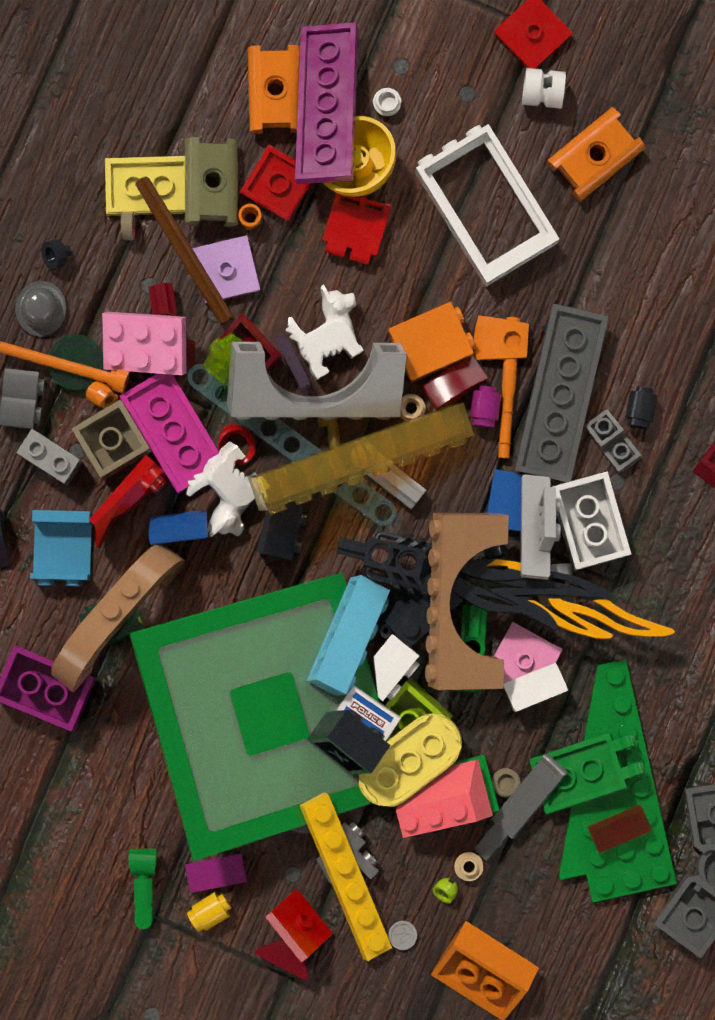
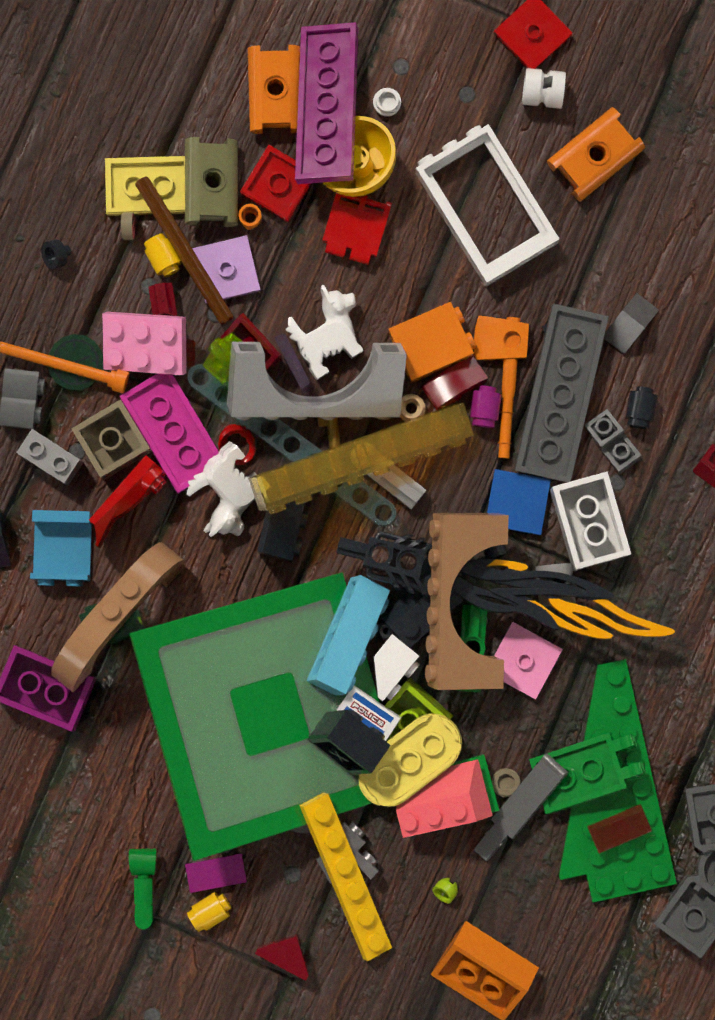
dark grey hat [15,281,67,337] -> none
orange hose [86,381,118,409] -> none
blue tile [149,510,208,545] -> none
red plate [265,889,333,962] -> none
light grey piece [388,920,417,950] -> none
tan plate [454,852,483,881] -> none
white slope [504,663,568,712] -> none
light grey bracket [521,475,561,580] -> none
none -> yellow brick [144,233,182,278]
none -> flat silver slope [604,293,659,354]

